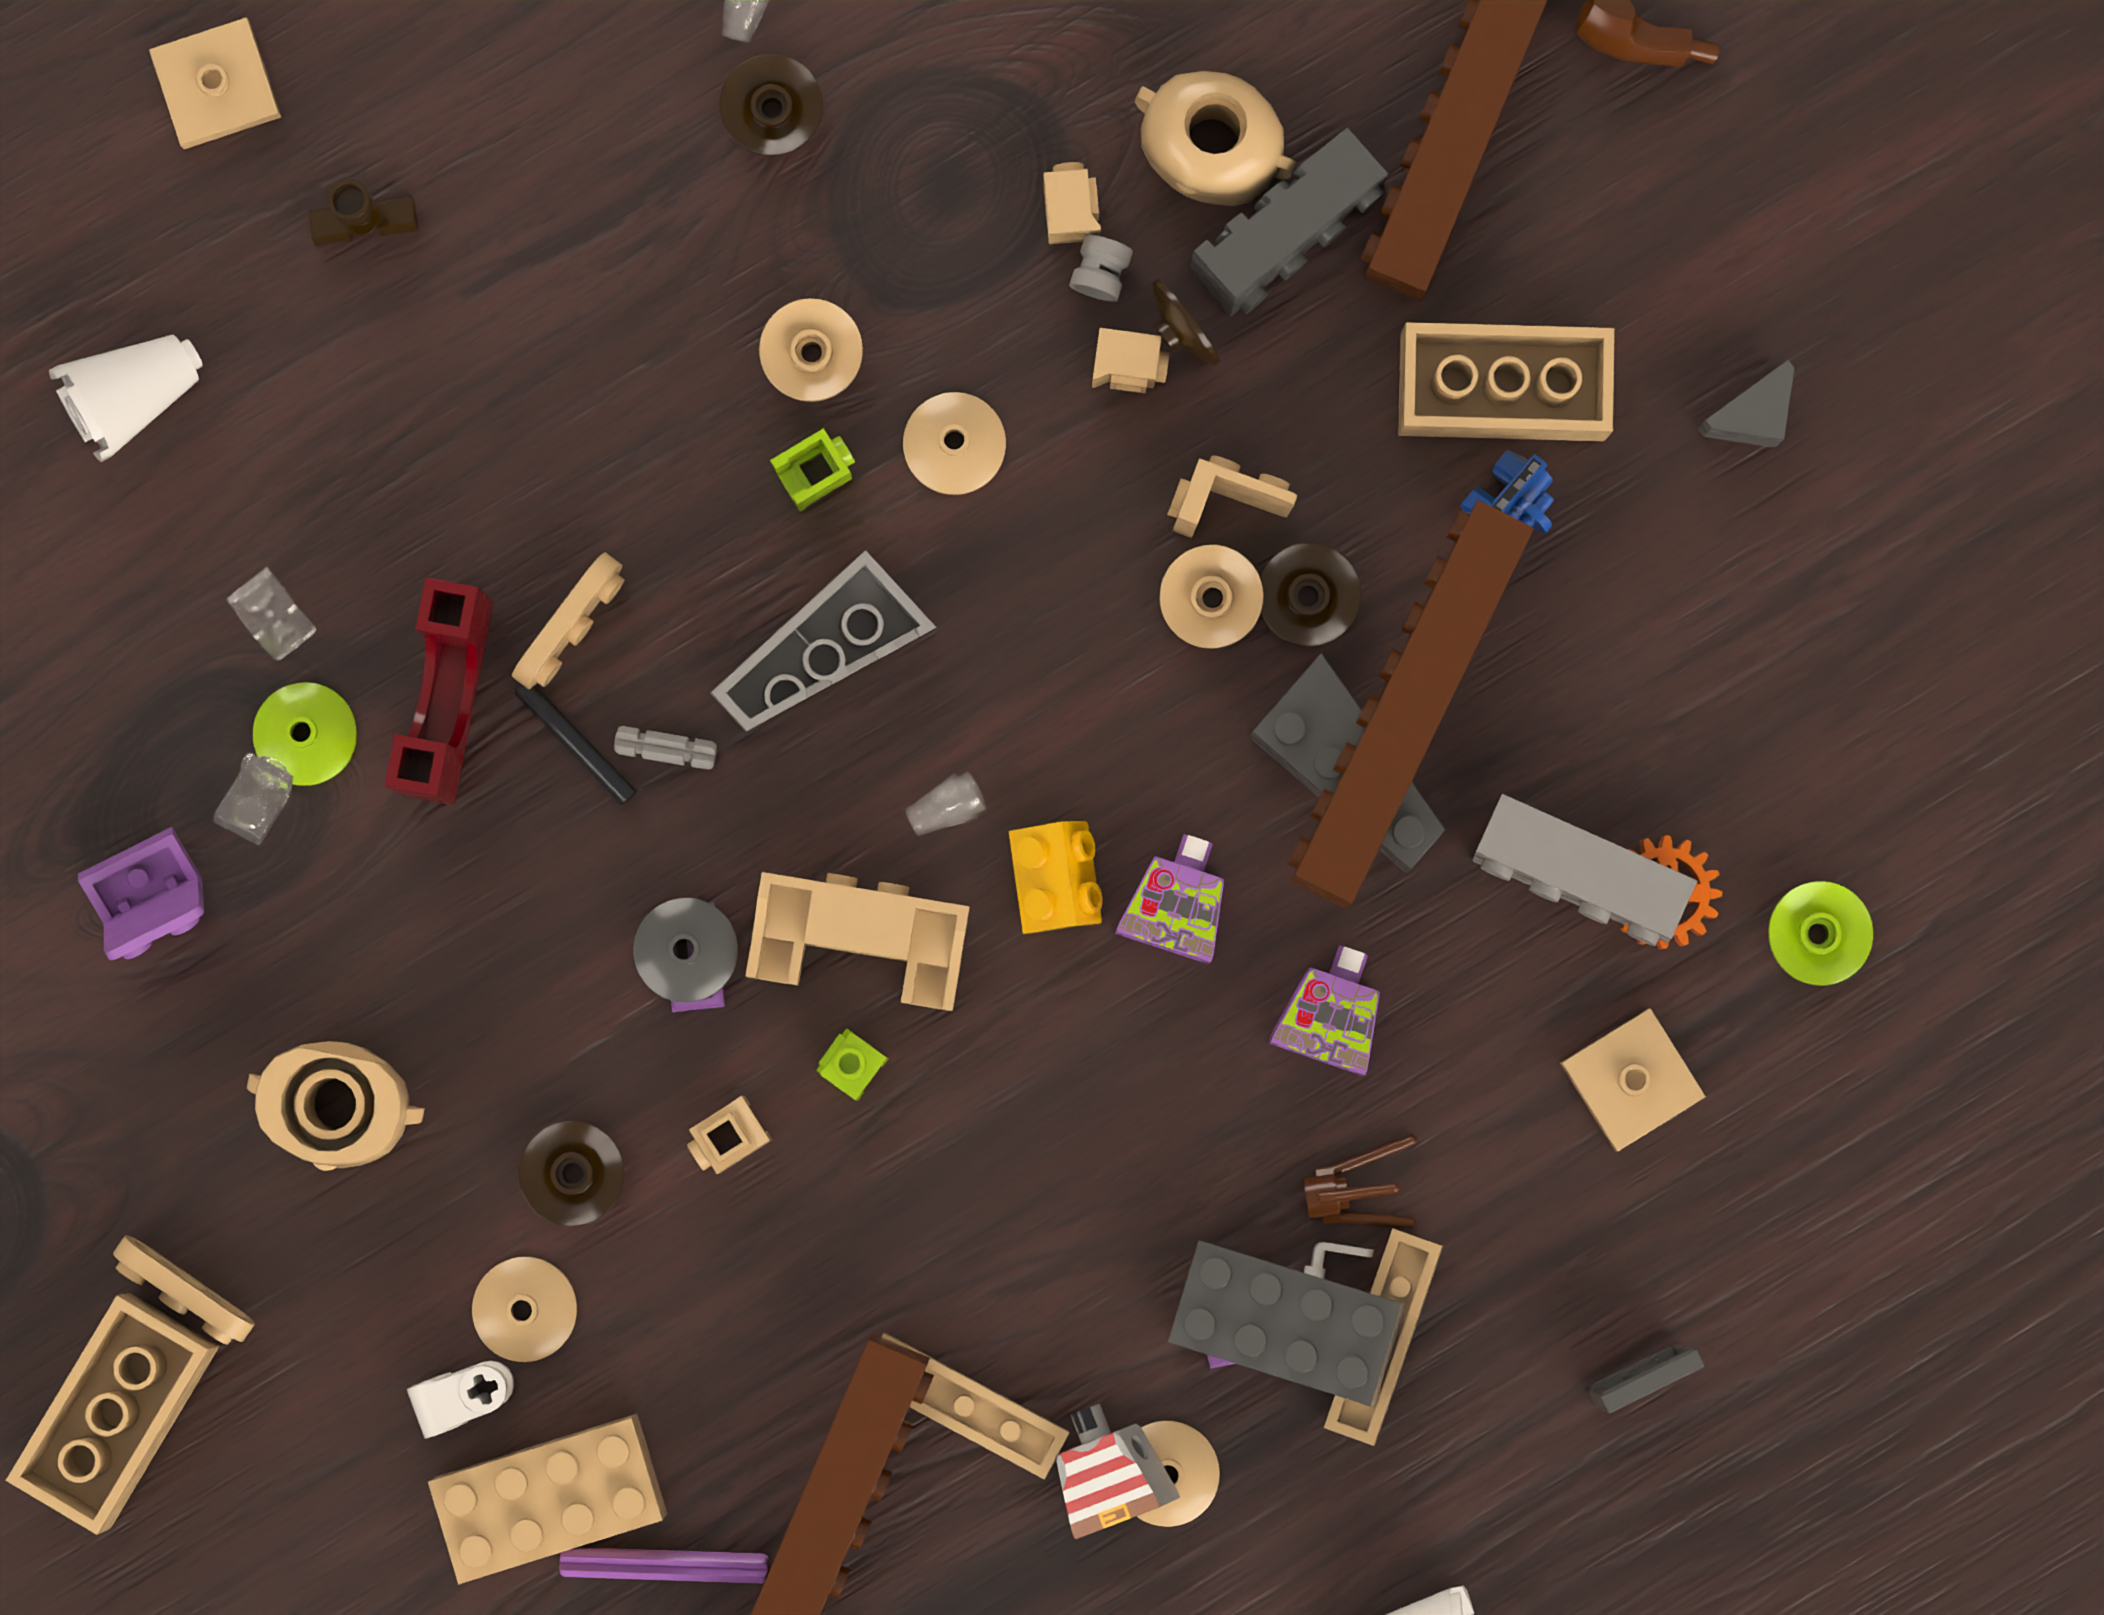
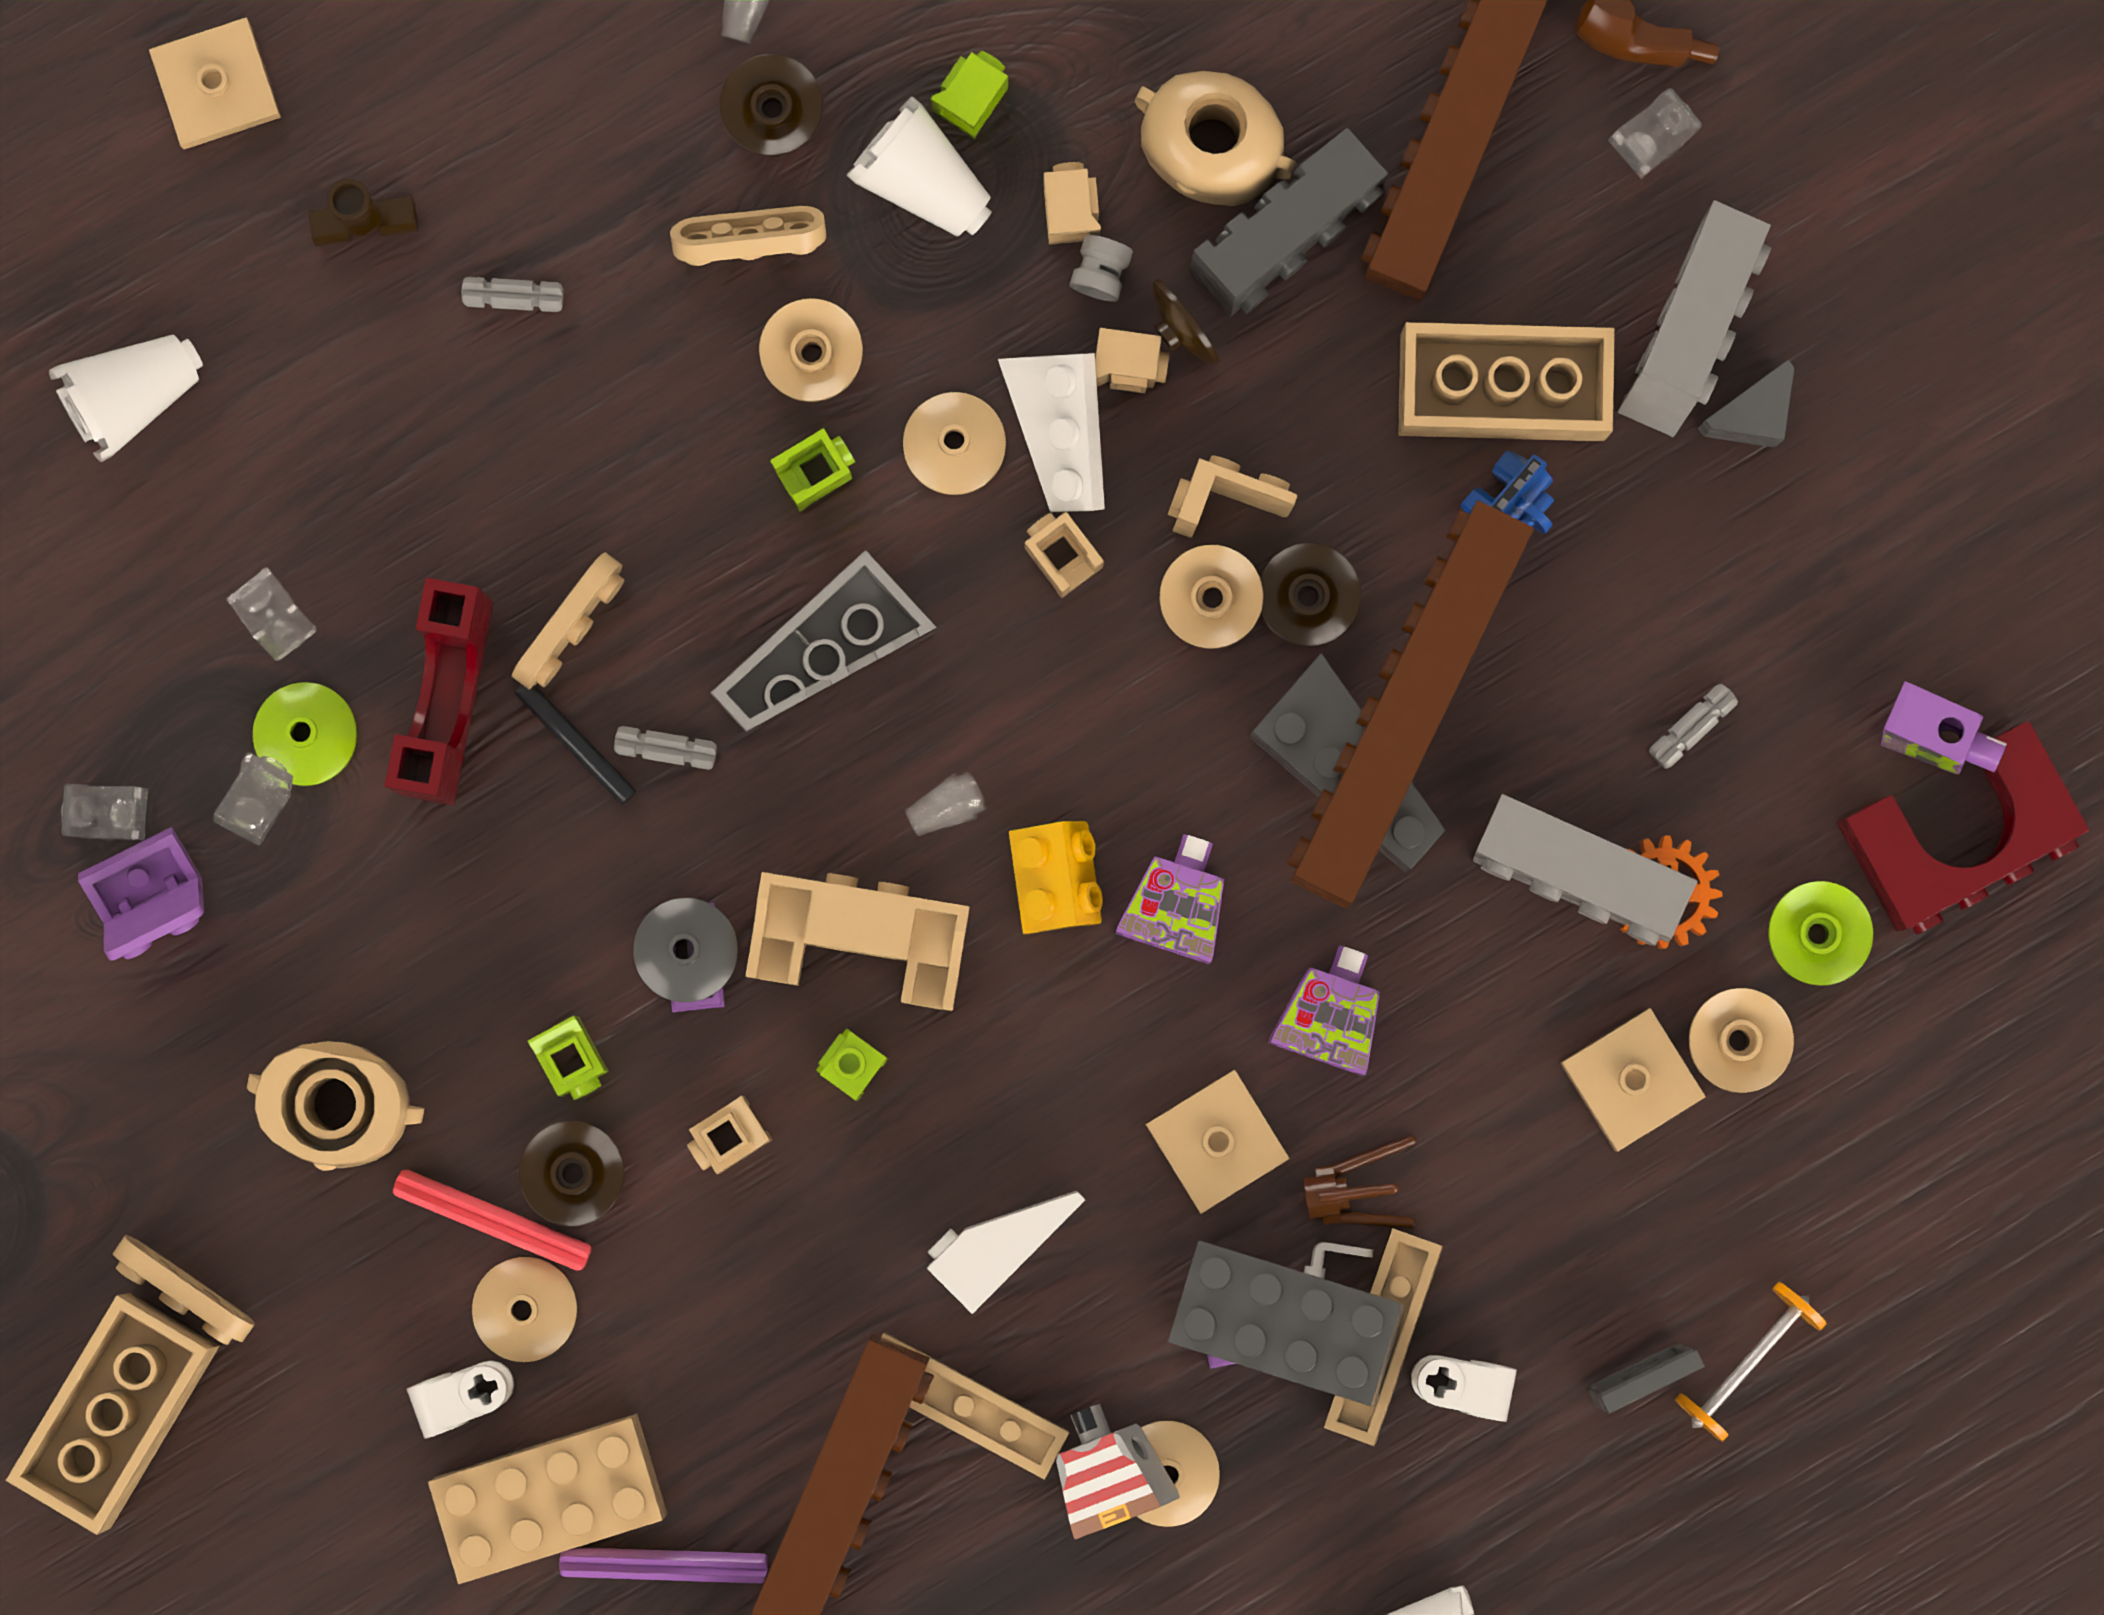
none -> clear bracket [61,784,148,840]
none -> coral axle [393,1170,592,1271]
none -> light grey axle [461,277,564,312]
none -> lime window [528,1016,609,1101]
none -> tan plate [670,206,826,266]
none -> white cone [846,96,992,237]
none -> white slope [927,1190,1085,1314]
none -> lime window [931,51,1008,138]
none -> white wing [998,353,1105,512]
none -> tan window [1025,512,1104,598]
none -> tan plate [1145,1070,1290,1214]
none -> white piece [1411,1355,1517,1422]
none -> clear bracket [1608,88,1702,179]
none -> light grey wedge [1617,200,1771,437]
none -> light grey axle [1649,684,1738,769]
none -> axle [1674,1282,1827,1442]
none -> tan dish [1689,988,1794,1093]
none -> dark red arch [1836,721,2090,935]
none -> medium lavender torso [1881,681,2007,775]

